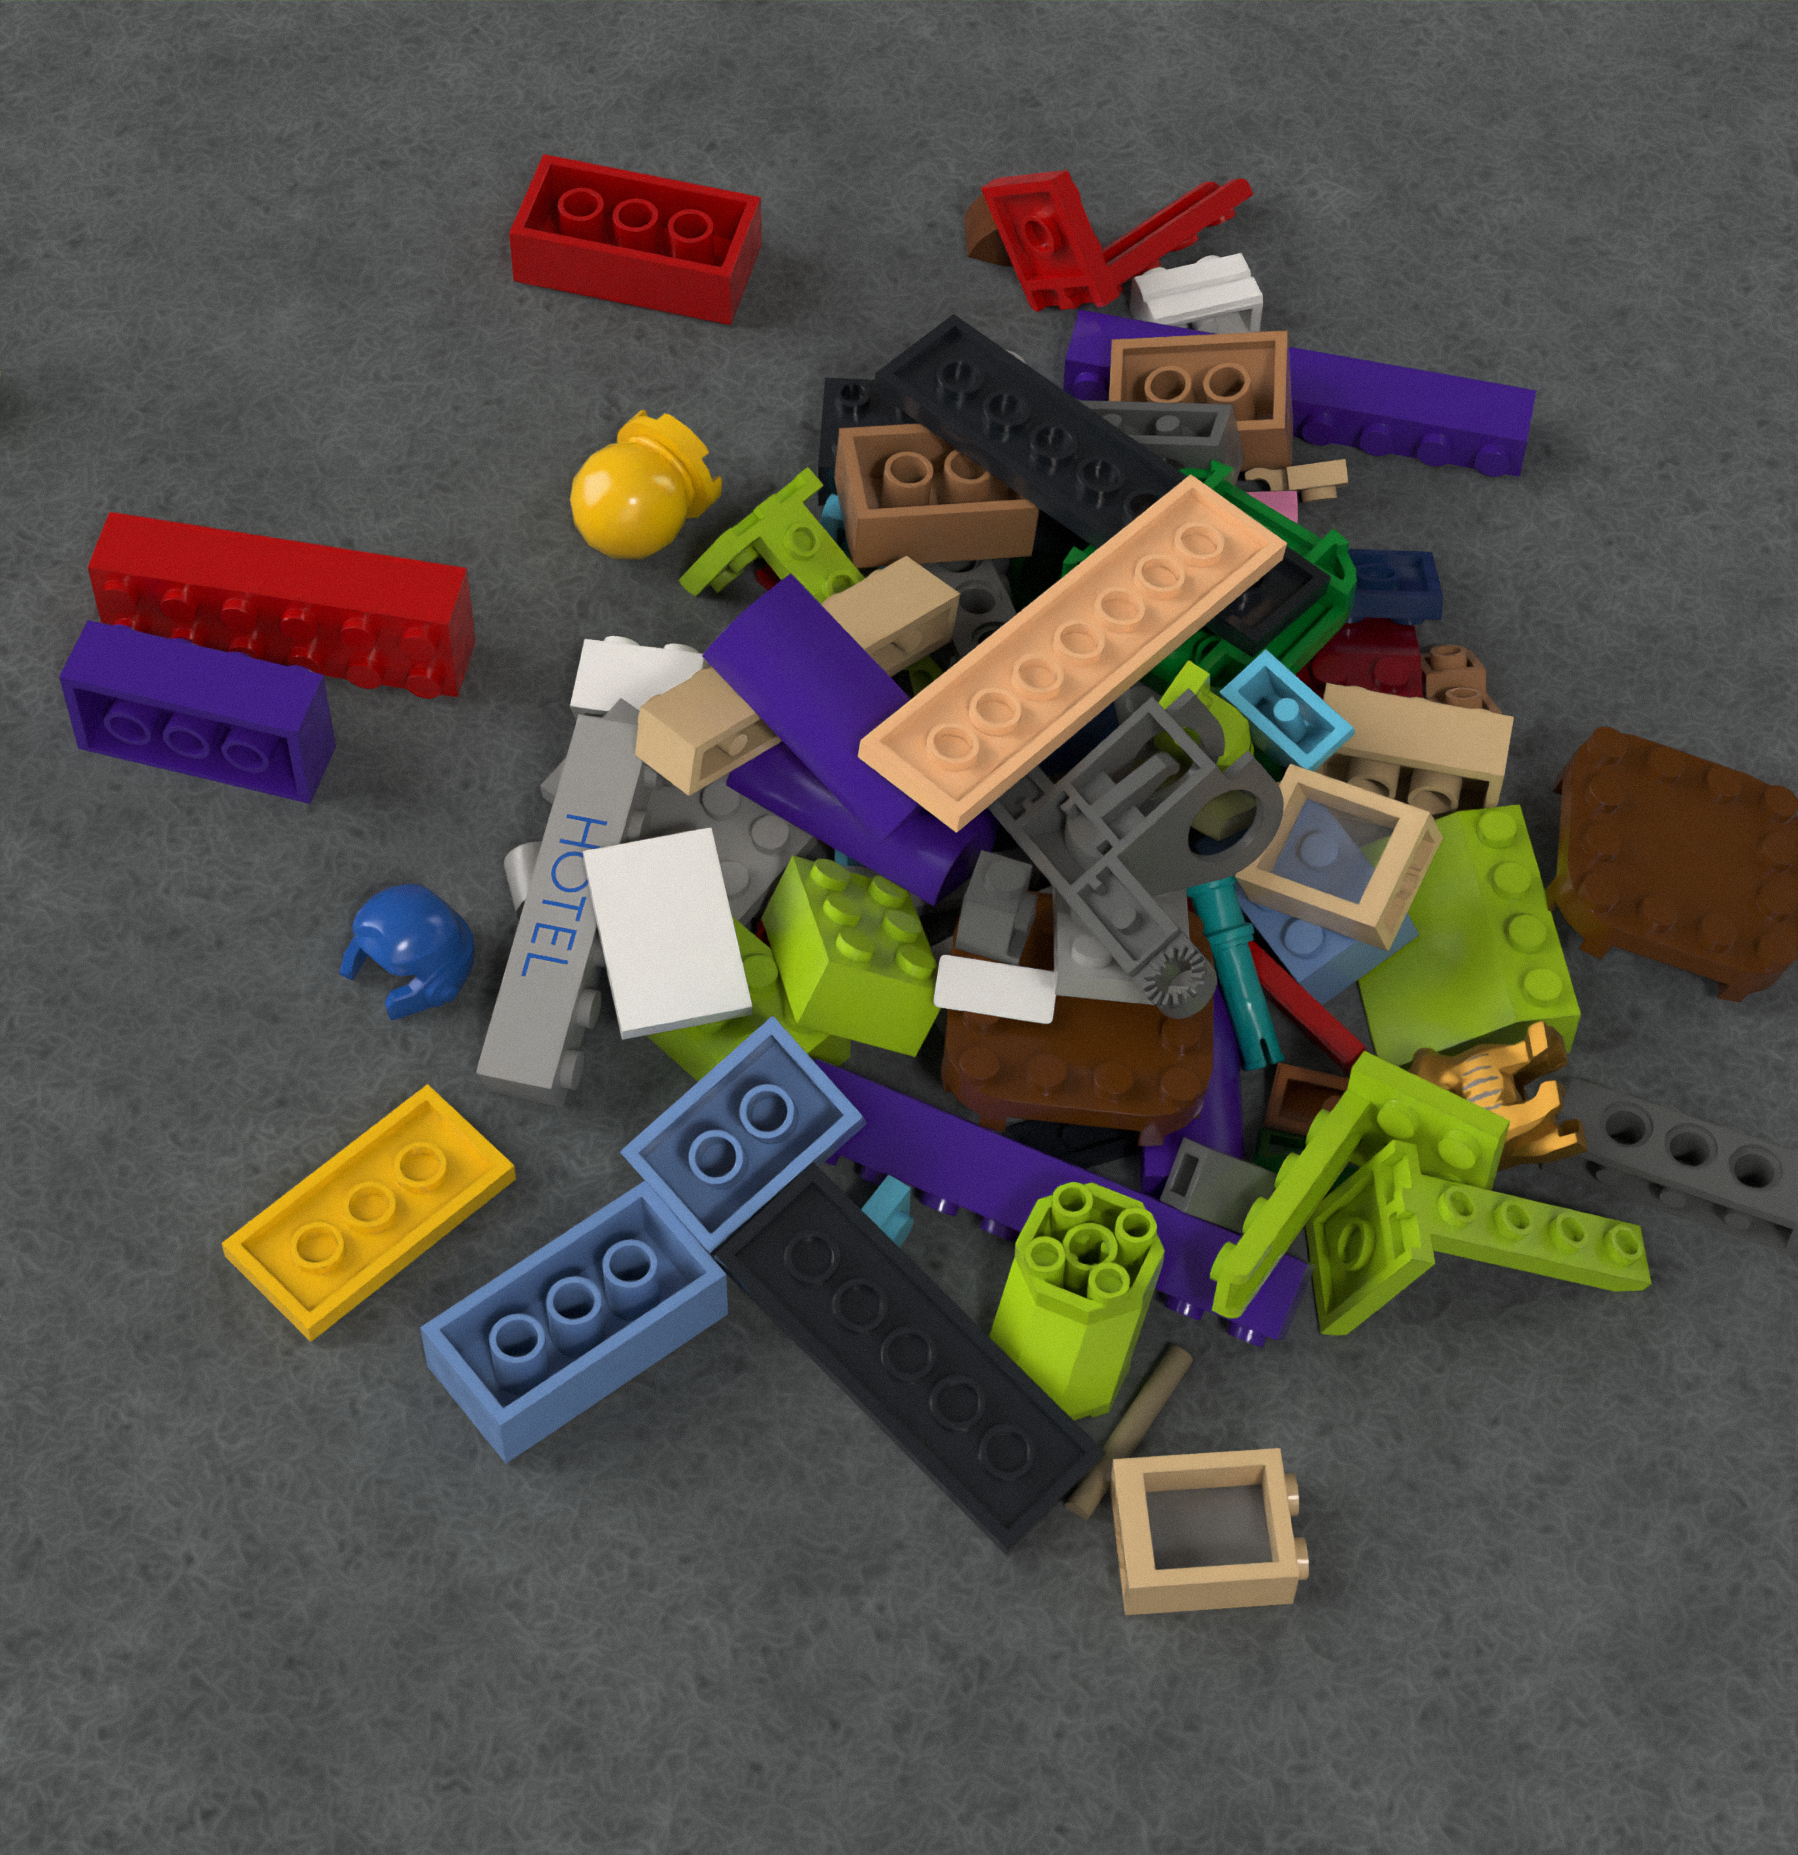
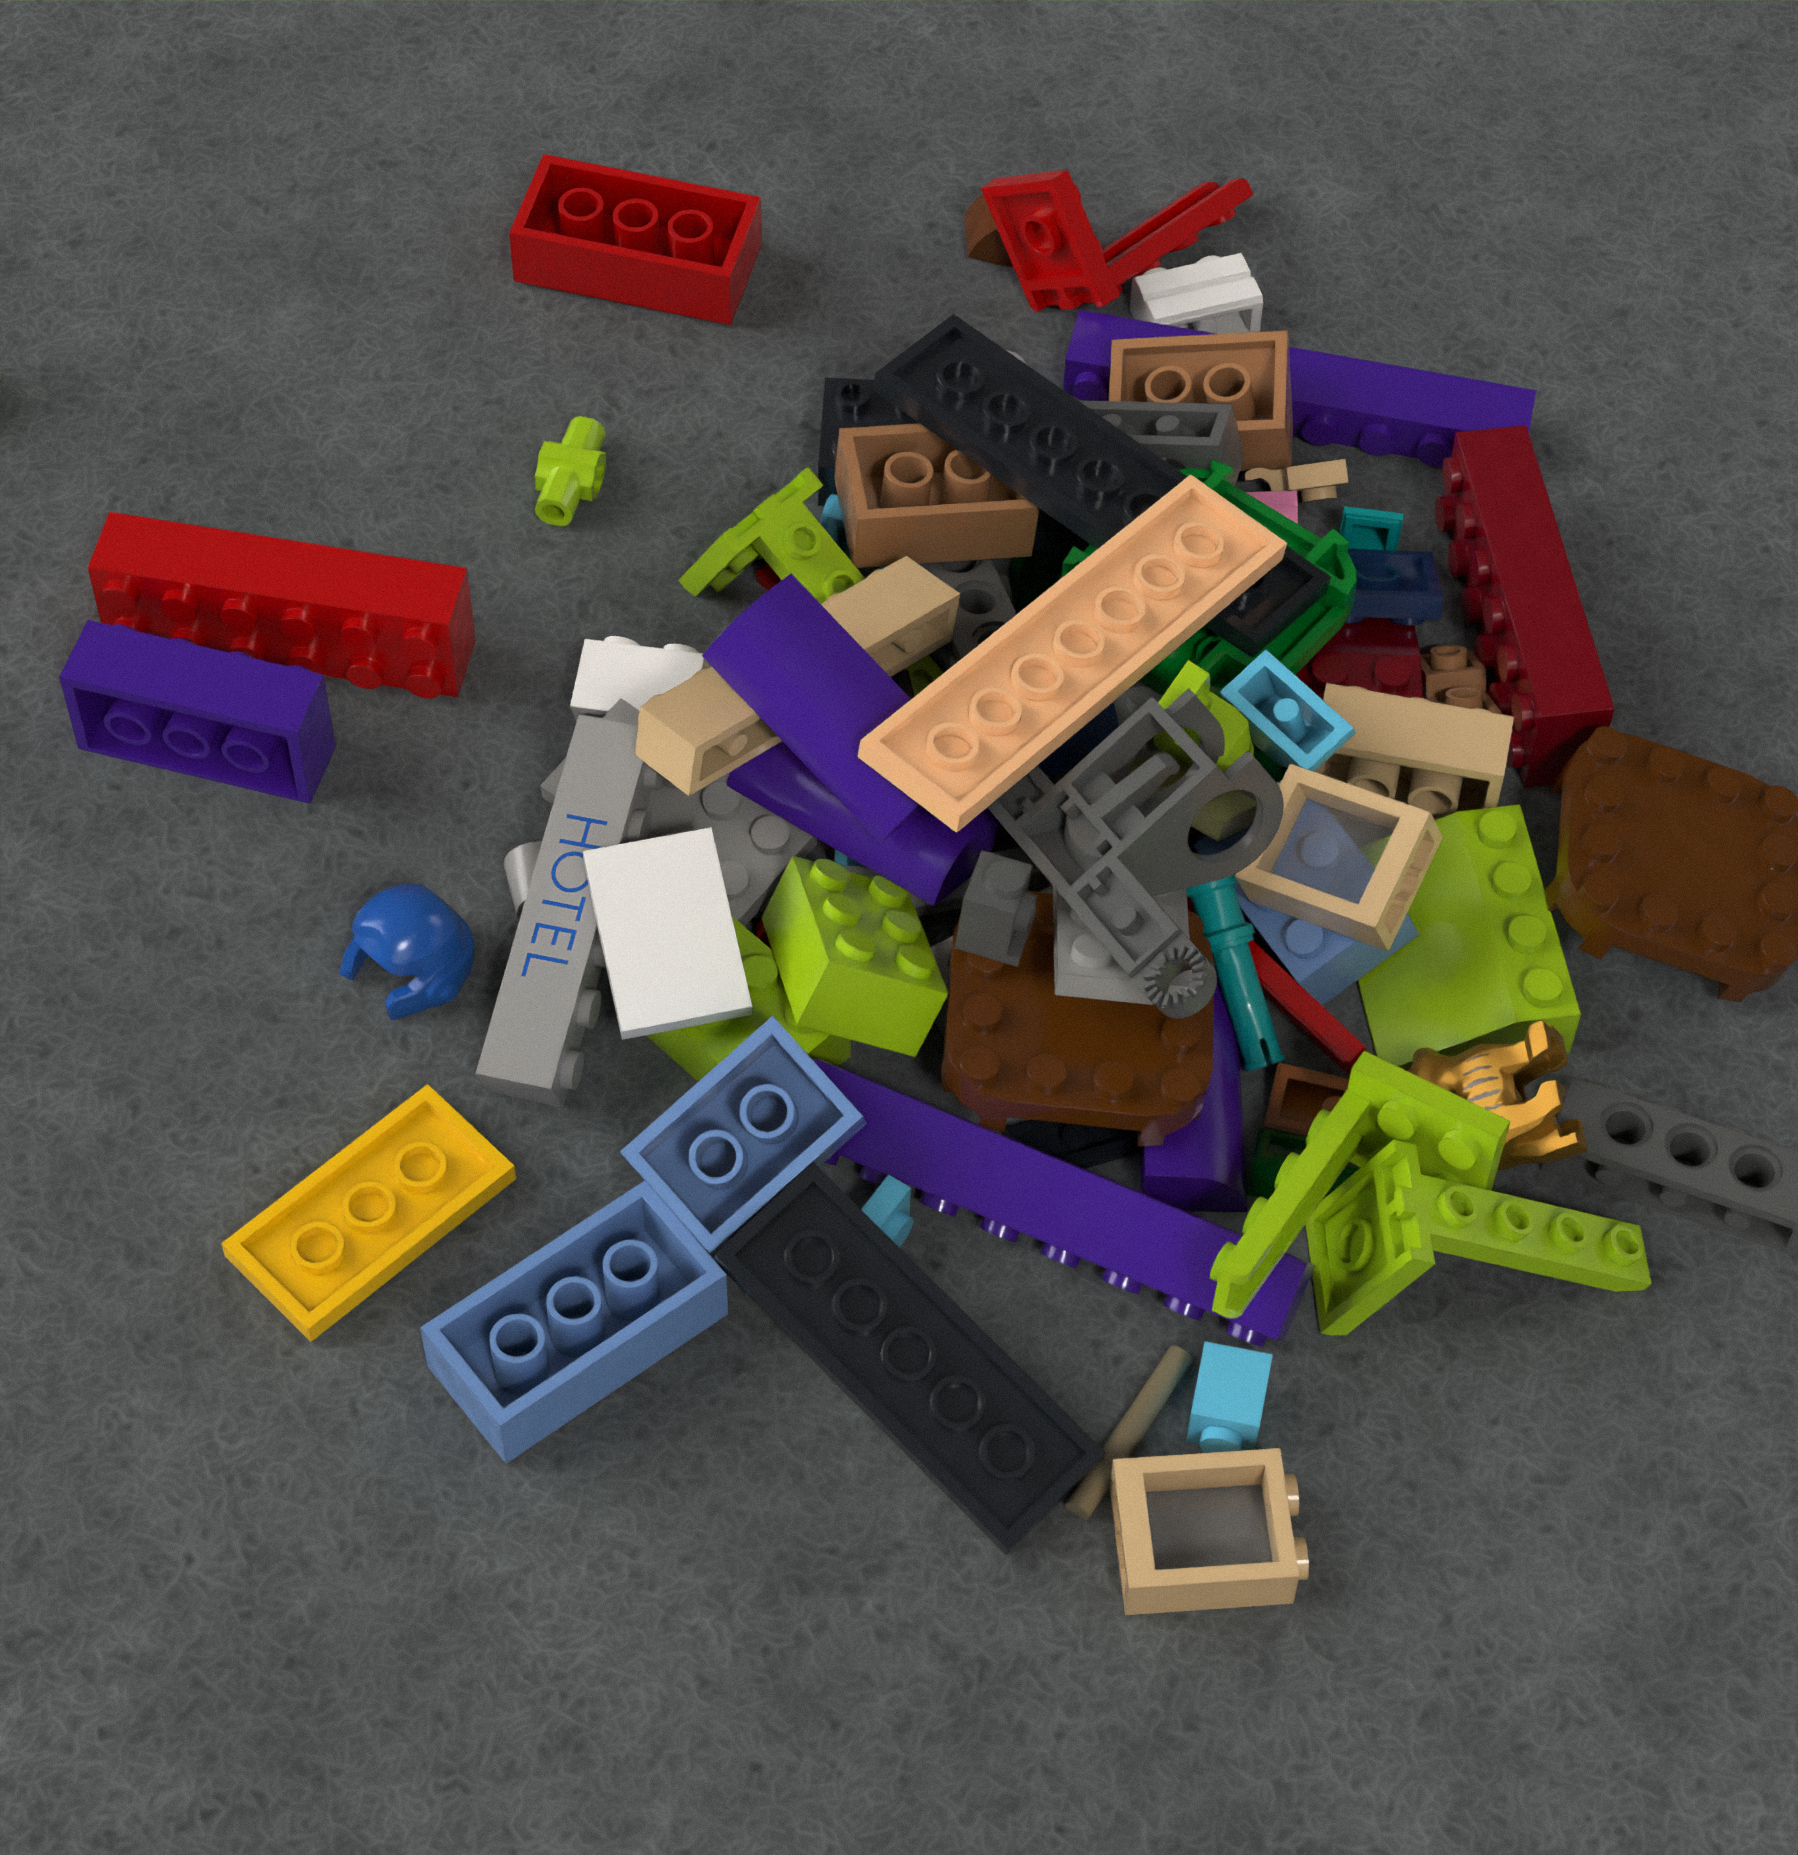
yellow tile [570,410,722,560] -> none
white sticker [933,955,1056,1024] -> none
lime brick [989,1182,1165,1421] -> none
dark grey brick [1160,1138,1277,1234] -> none
none -> lime axle [535,416,606,527]
none -> medium azure brick [1186,1341,1273,1453]
none -> teal slope [1339,506,1404,551]
none -> dark red brick [1435,425,1615,788]

